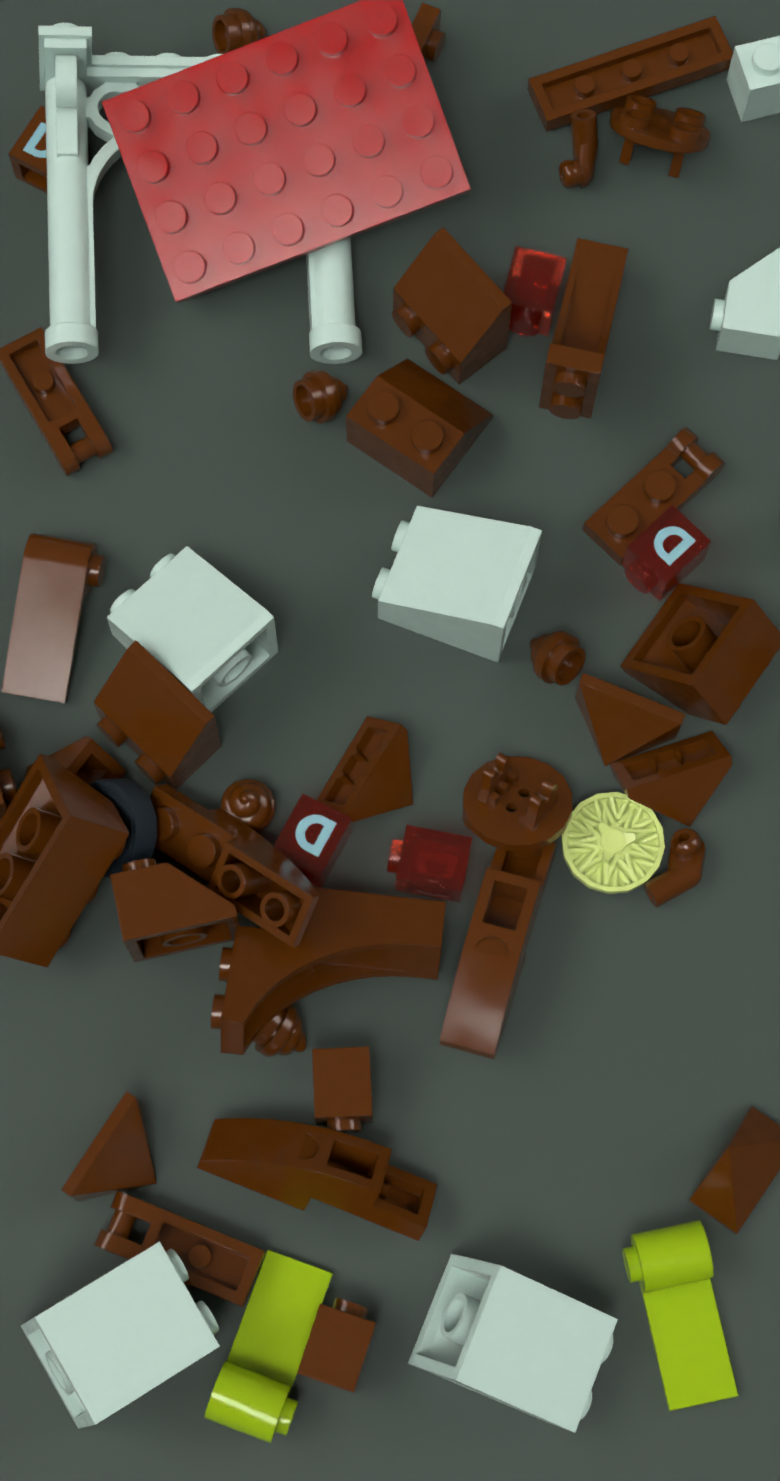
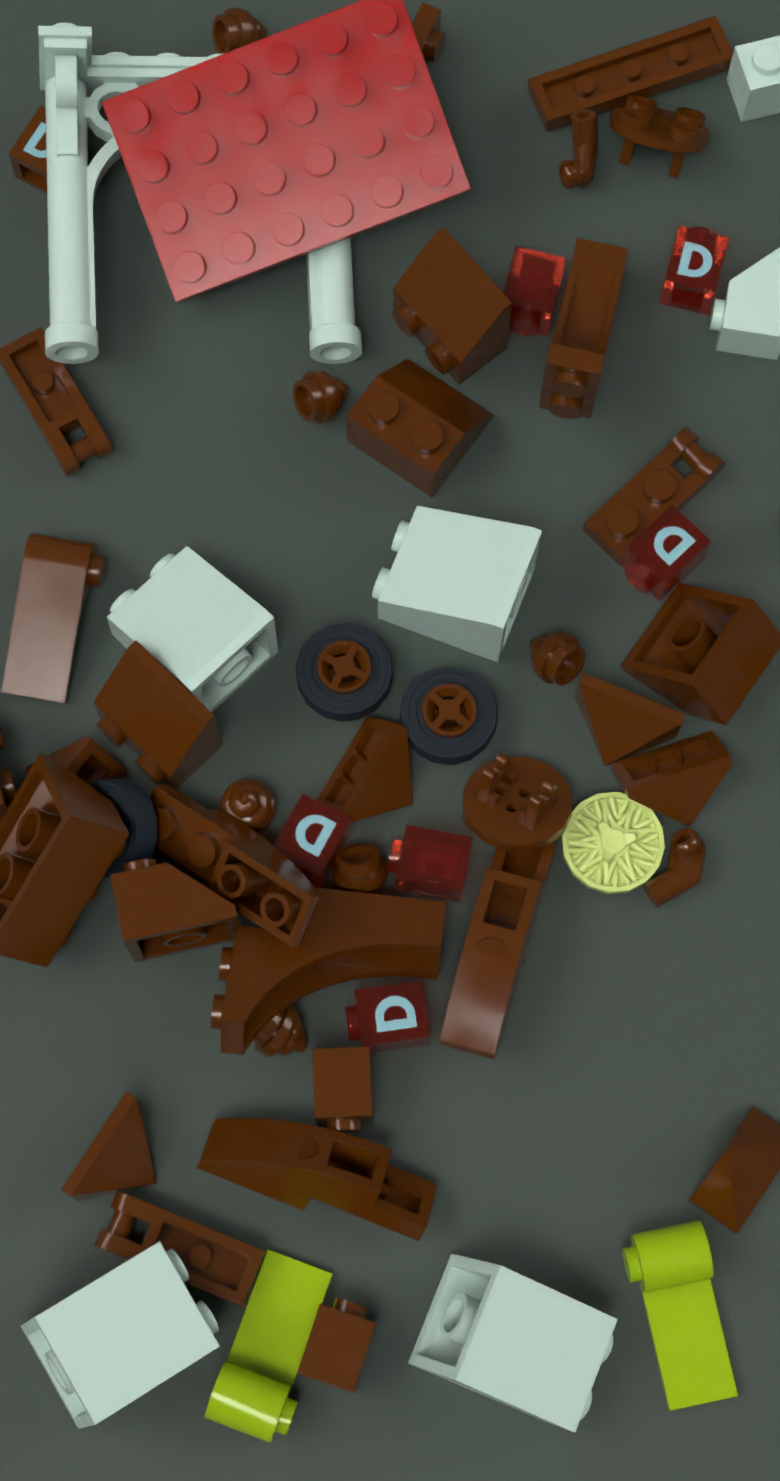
none -> black wheel [296,623,393,722]
none -> reddish brown plate [331,844,388,894]
none -> clear red brick [345,980,430,1053]
none -> black wheel [400,666,498,765]
none -> clear red brick [659,225,729,316]

